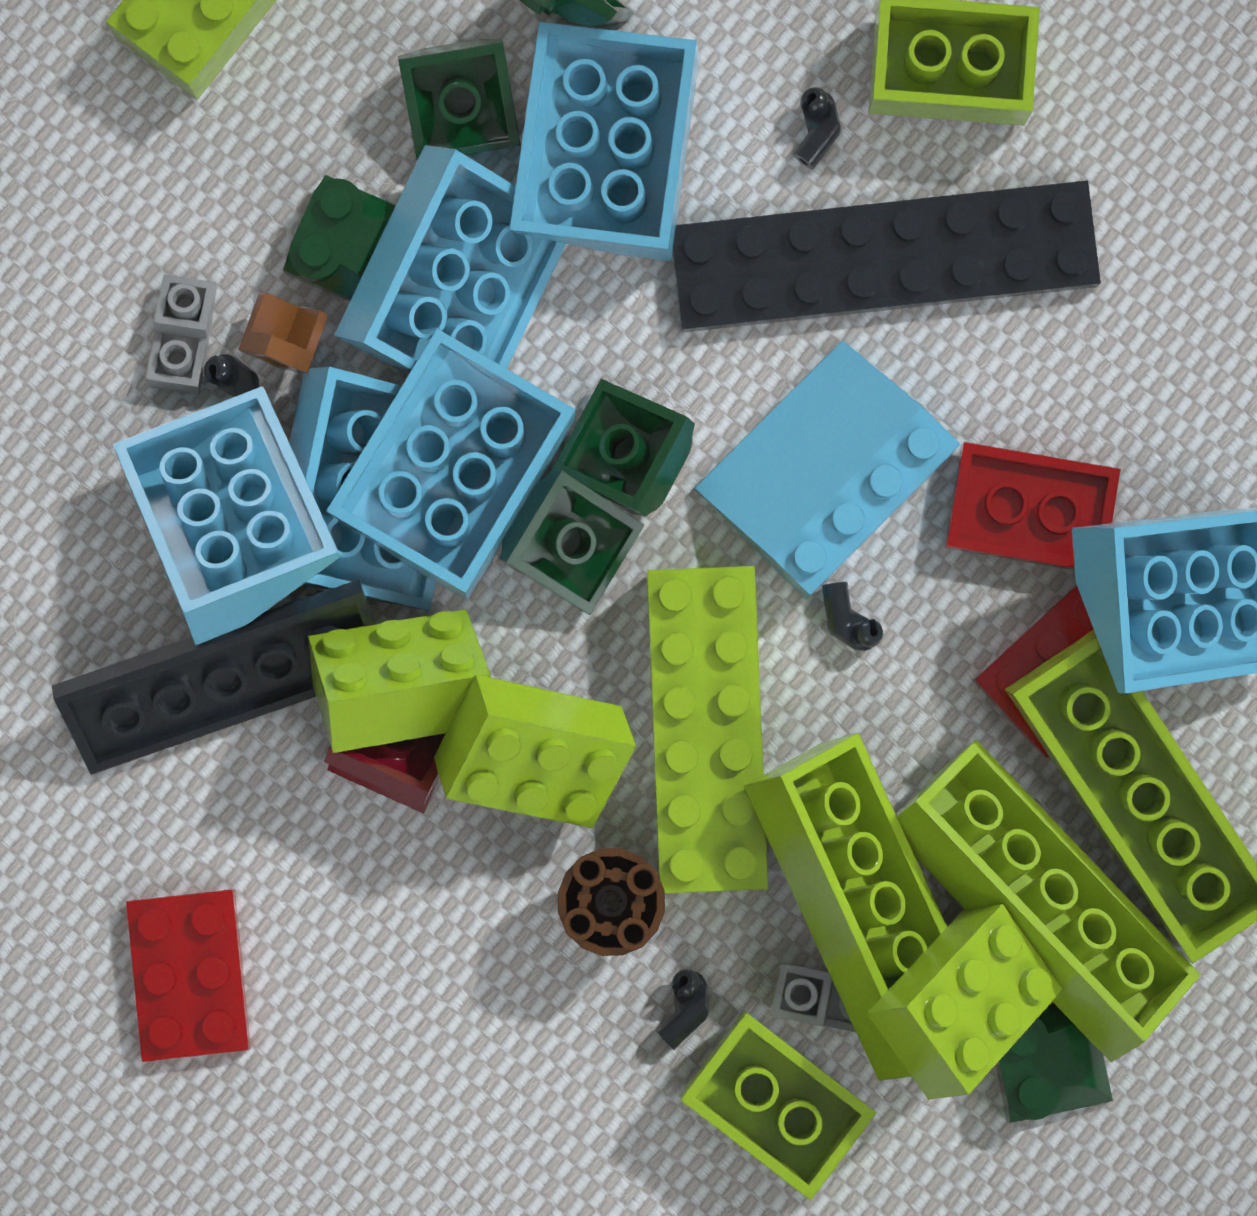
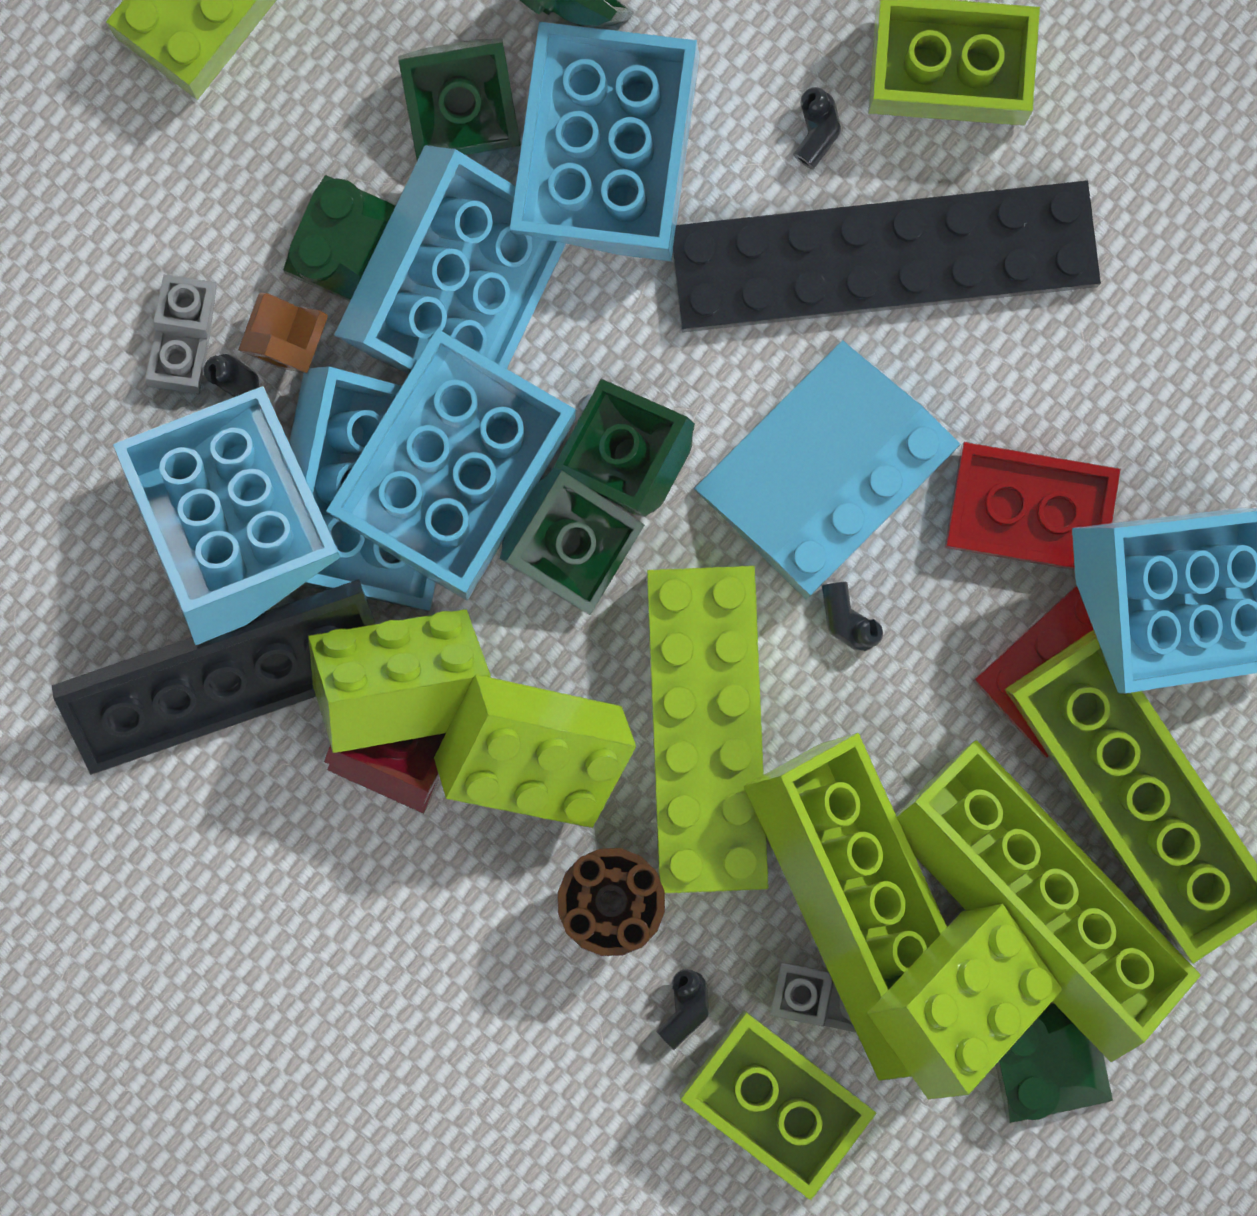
red plate [126,889,251,1062] -> none

